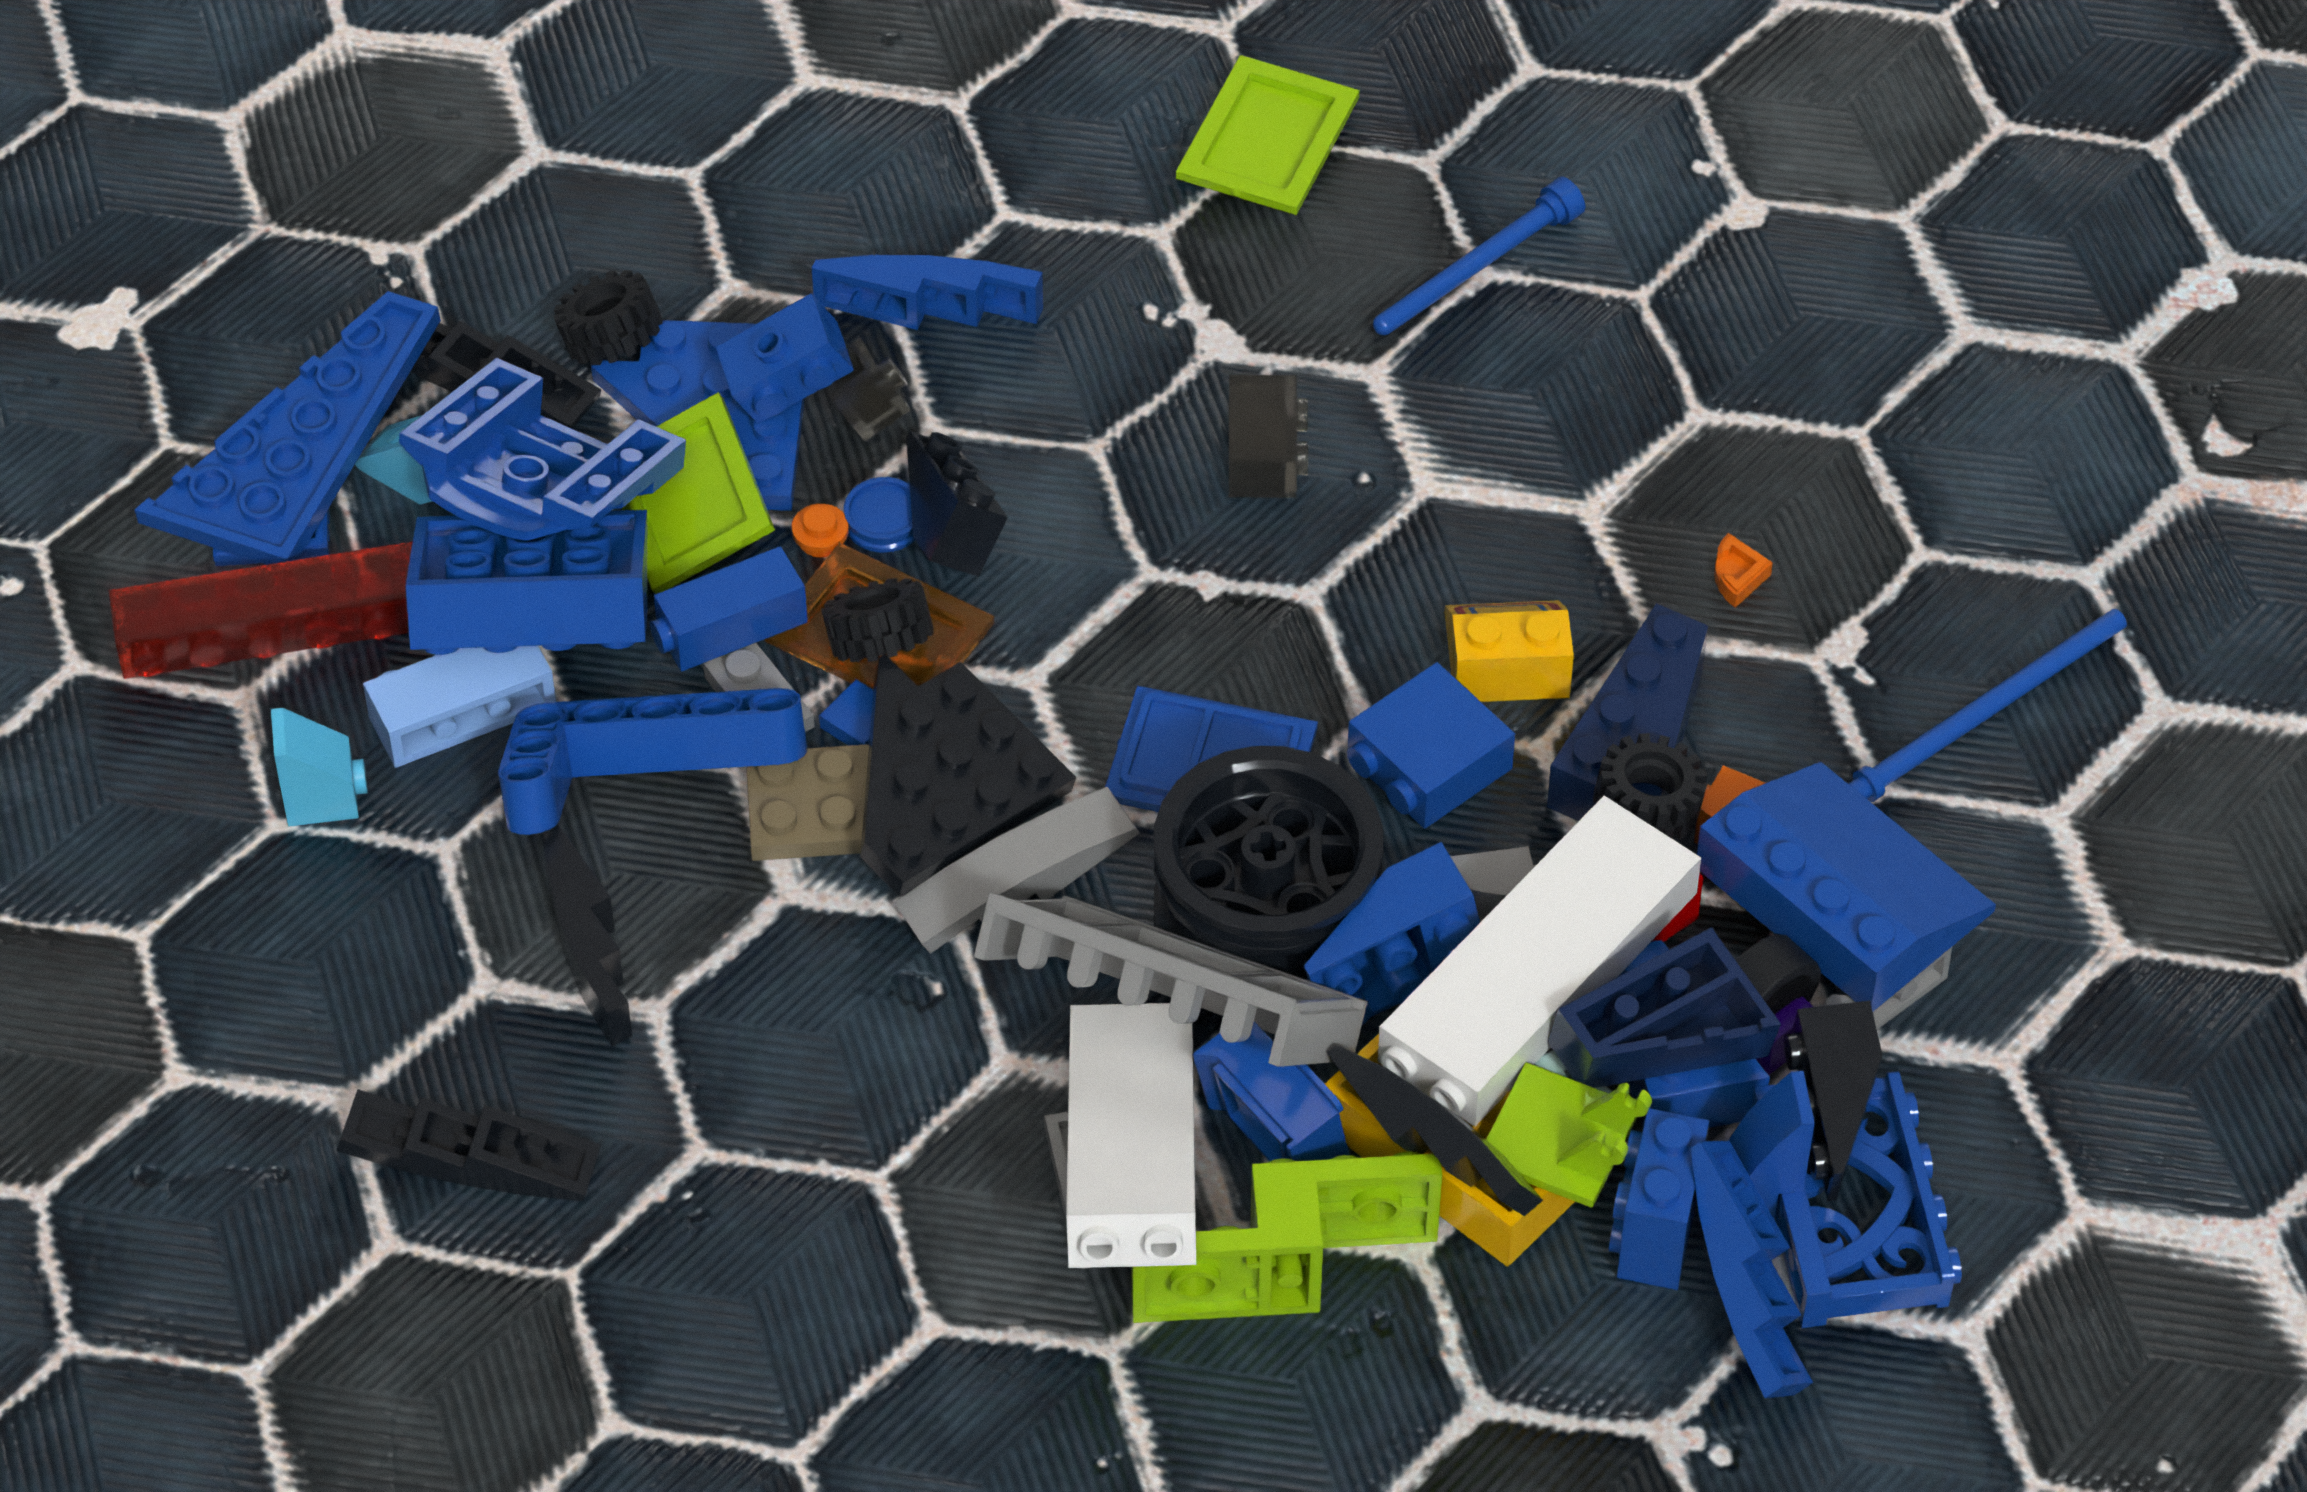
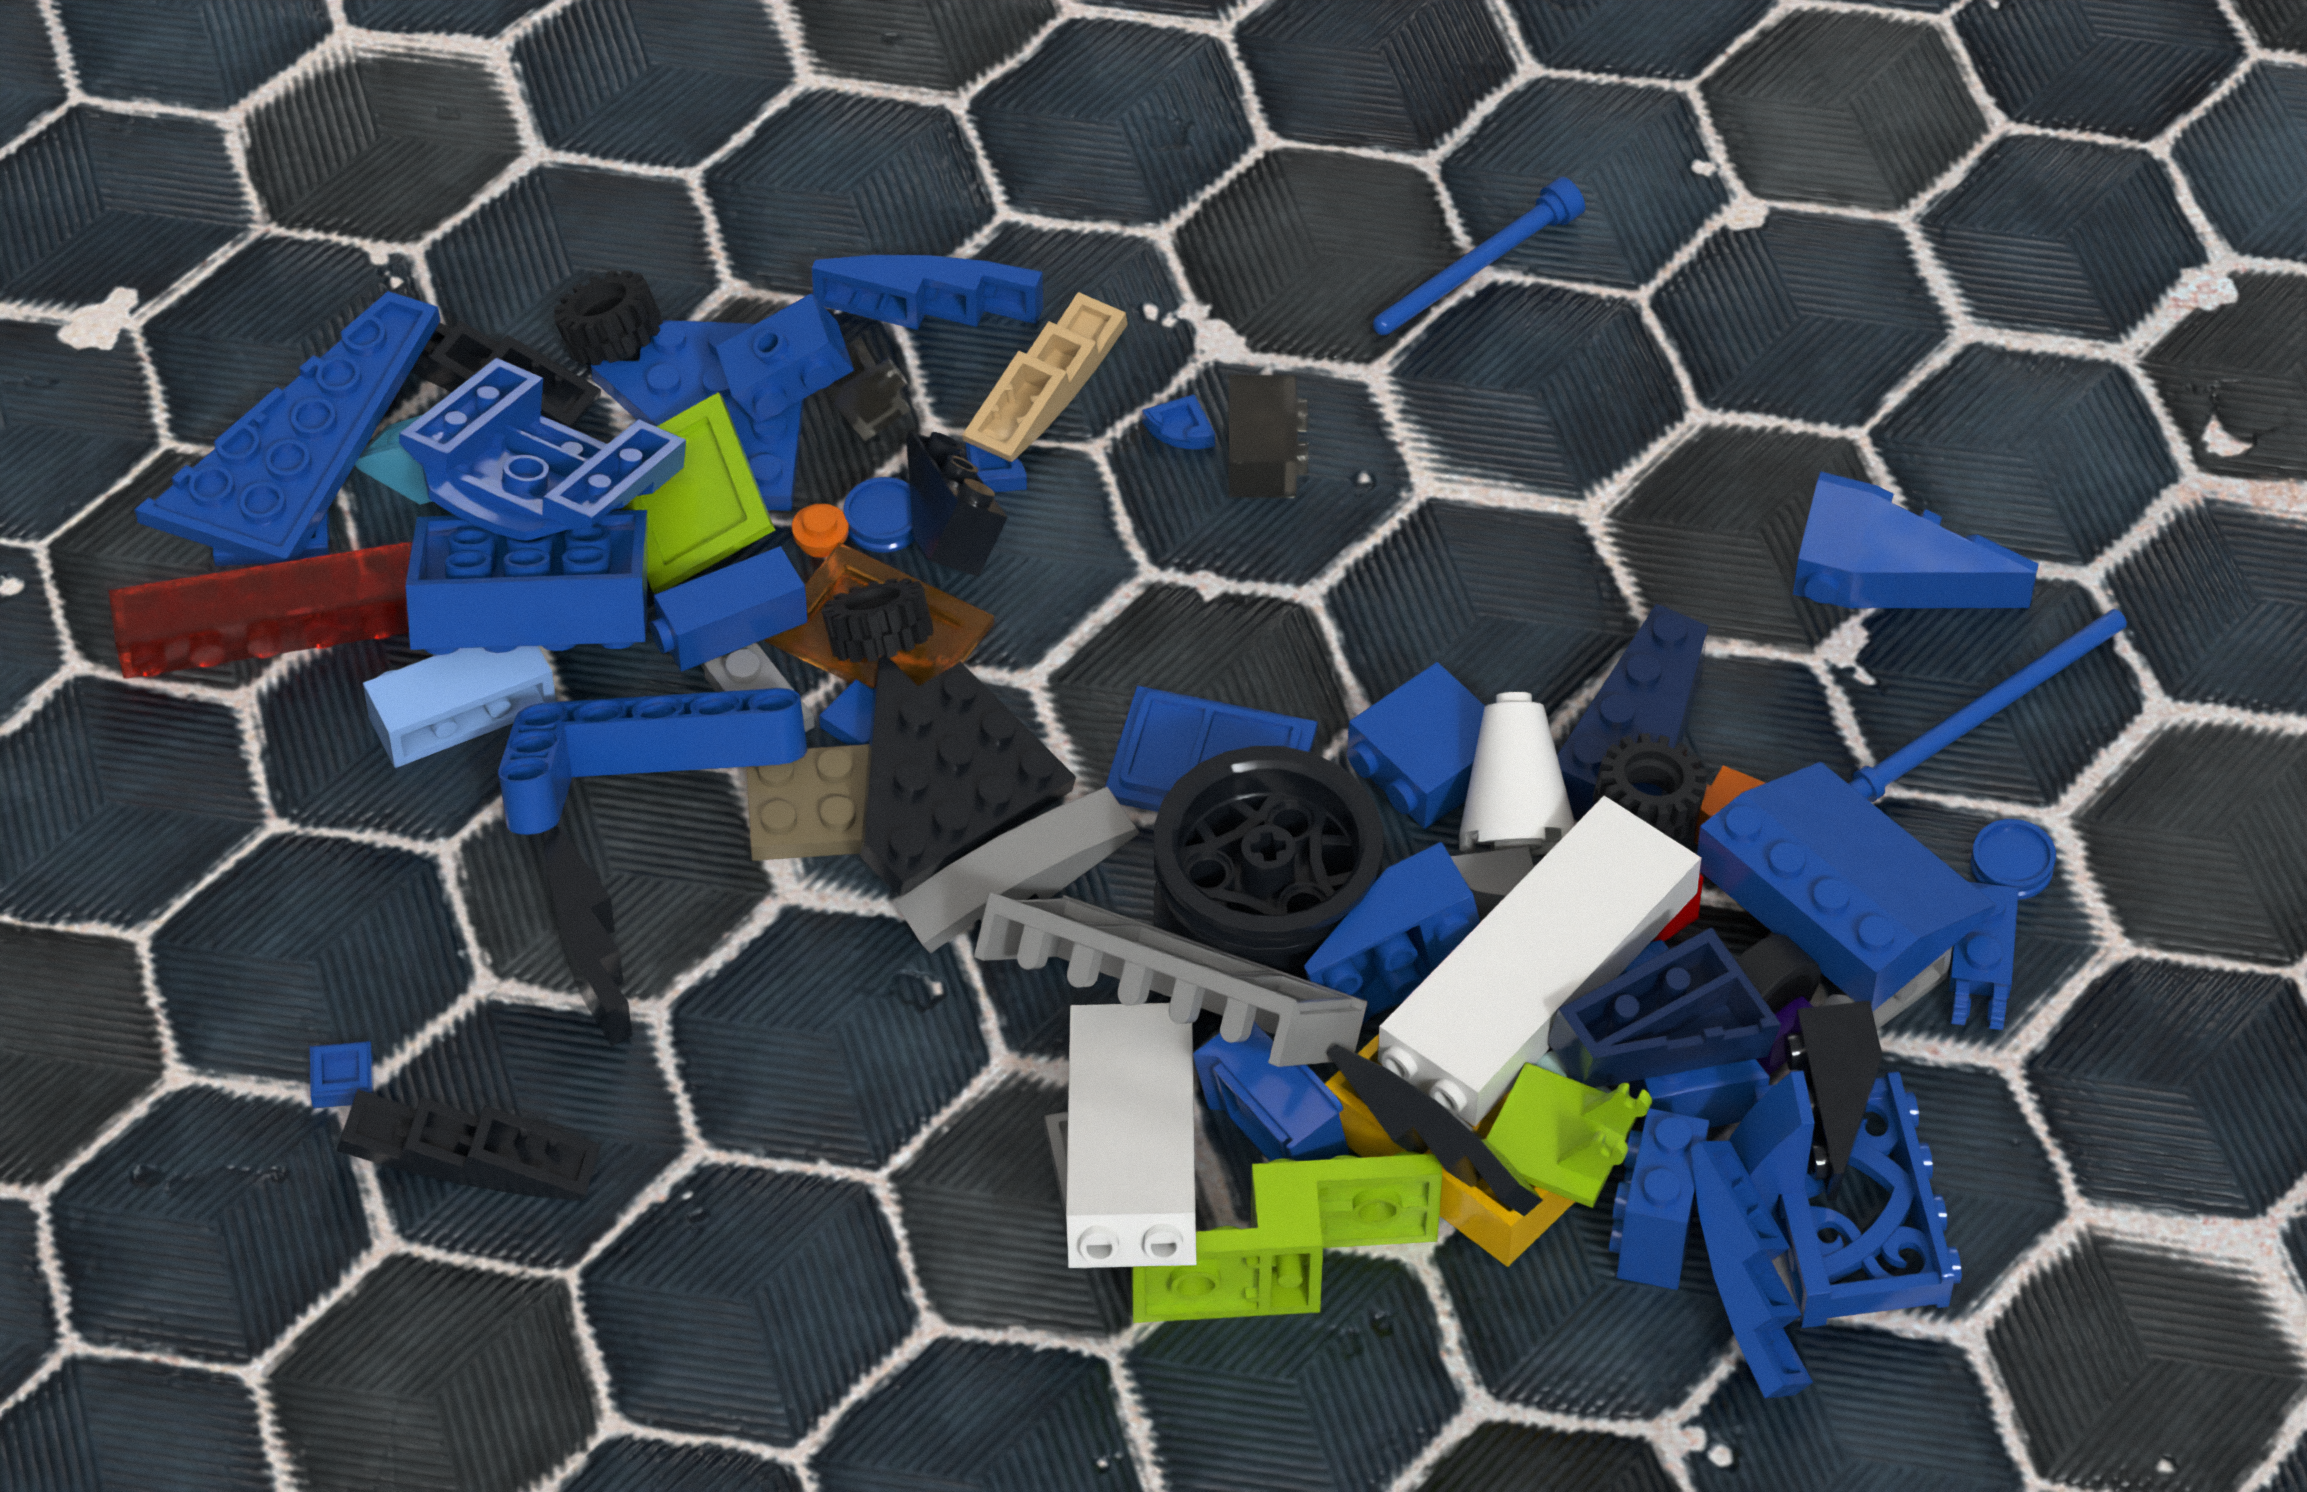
medium azure slope [271,708,368,827] -> none
lime piece [1176,55,1360,215] -> none
yellow slope [1444,600,1574,702] -> none
orange tile [1714,533,1773,608] -> none
none -> blue tile [310,1041,374,1108]
none -> tan slope [962,292,1128,462]
none -> blue tile [965,442,1027,492]
none -> blue tile [1142,394,1215,449]
none -> white cone [1458,692,1575,856]
none -> blue wedge [1793,471,2039,608]
none -> blue hinge [1949,882,2019,1030]
none -> blue piece [1970,819,2056,900]

